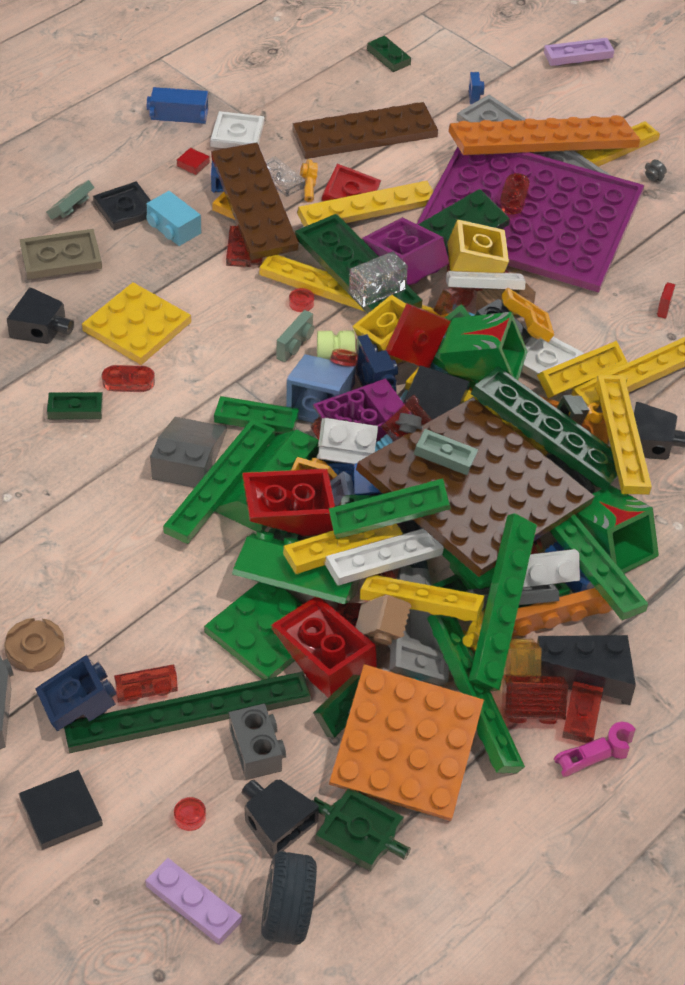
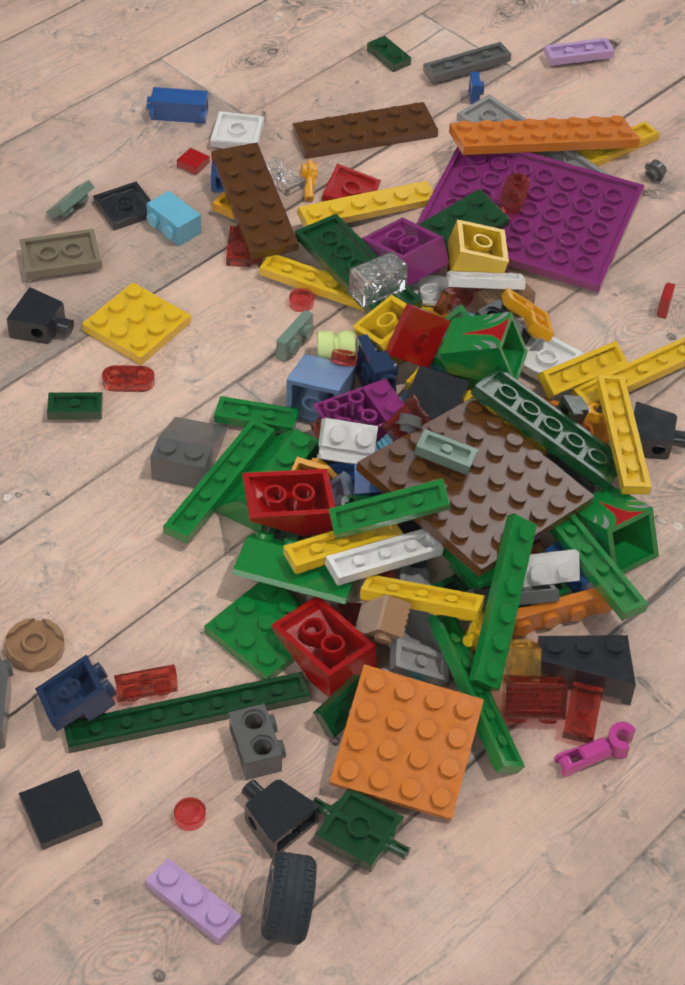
none -> white dish [408,275,455,306]
none -> dark grey plate [423,42,512,84]

